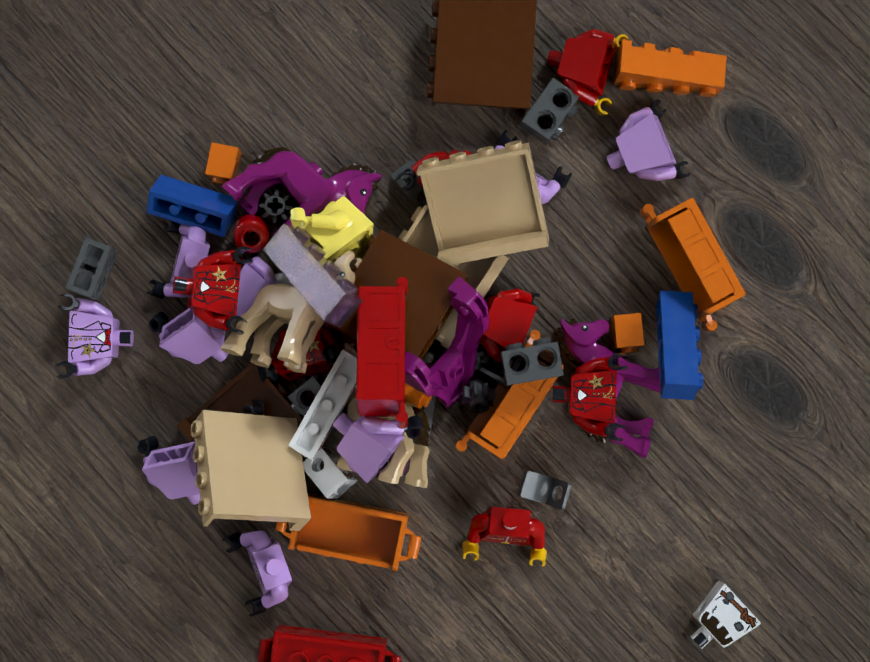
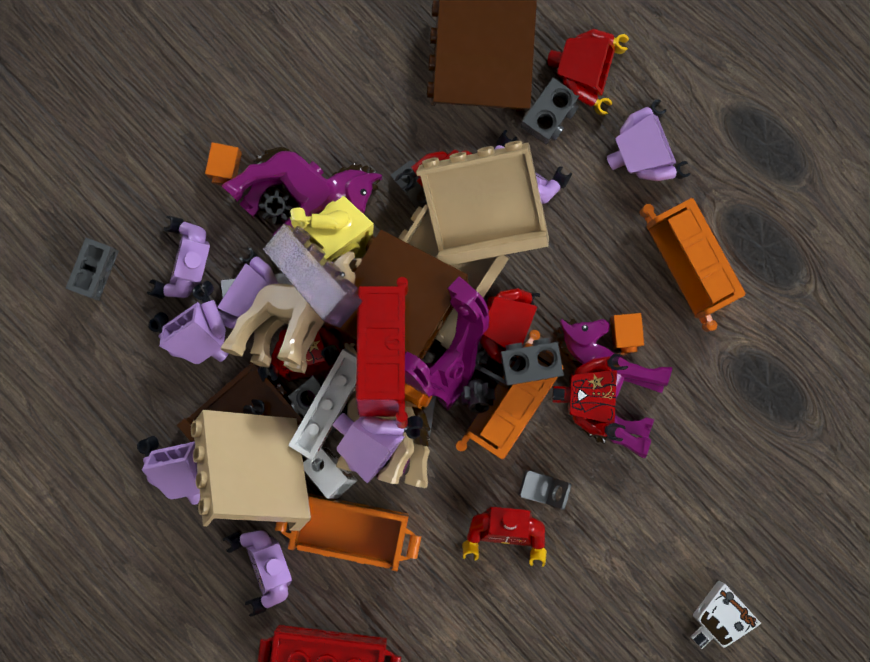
lavender torso [55,294,134,379] -> none
blue brick [147,175,238,237] -> none
red torso [173,246,253,335] -> none
red head [233,215,269,253] -> none
orange wedge [613,39,727,97] -> none
blue brick [655,291,703,400] -> none

